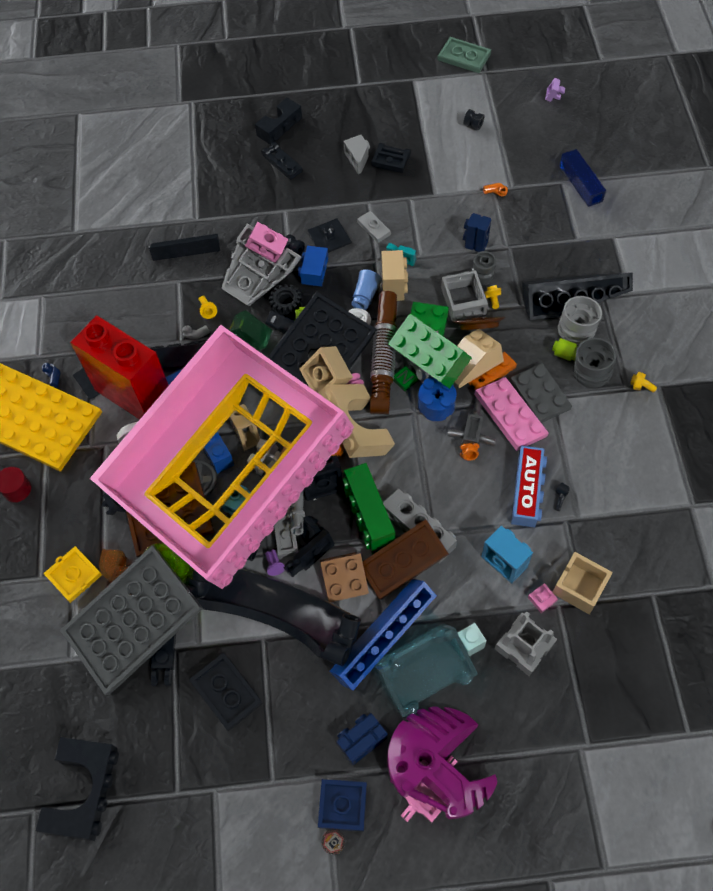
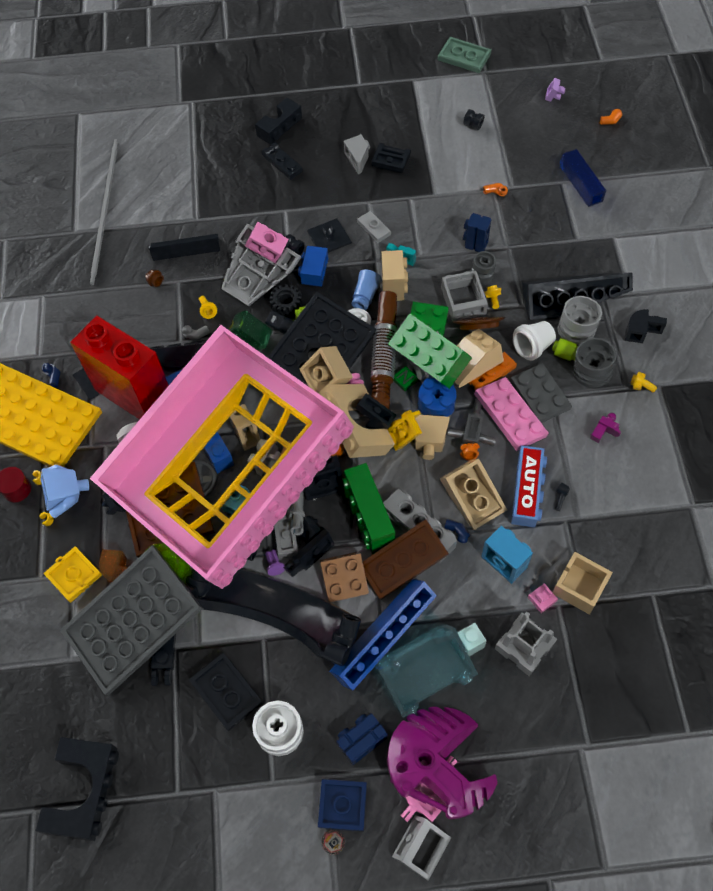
none -> light blue torso [33,465,89,526]
none -> light grey piece [90,139,118,285]
none -> reddish brown plate [145,269,164,287]
none -> white wheel [252,701,304,756]
none -> black slope [355,393,397,429]
none -> yellow bracket [387,410,422,451]
none -> light grey tile [392,815,451,881]
none -> tan torso [414,415,450,460]
none -> tan slope [440,458,507,530]
none -> dark blue arm [444,520,470,543]
none -> white piece [513,321,556,361]
none -> magenta piece [590,413,621,443]
none -> orange arm [600,109,622,125]
none -> black brick [625,309,667,343]

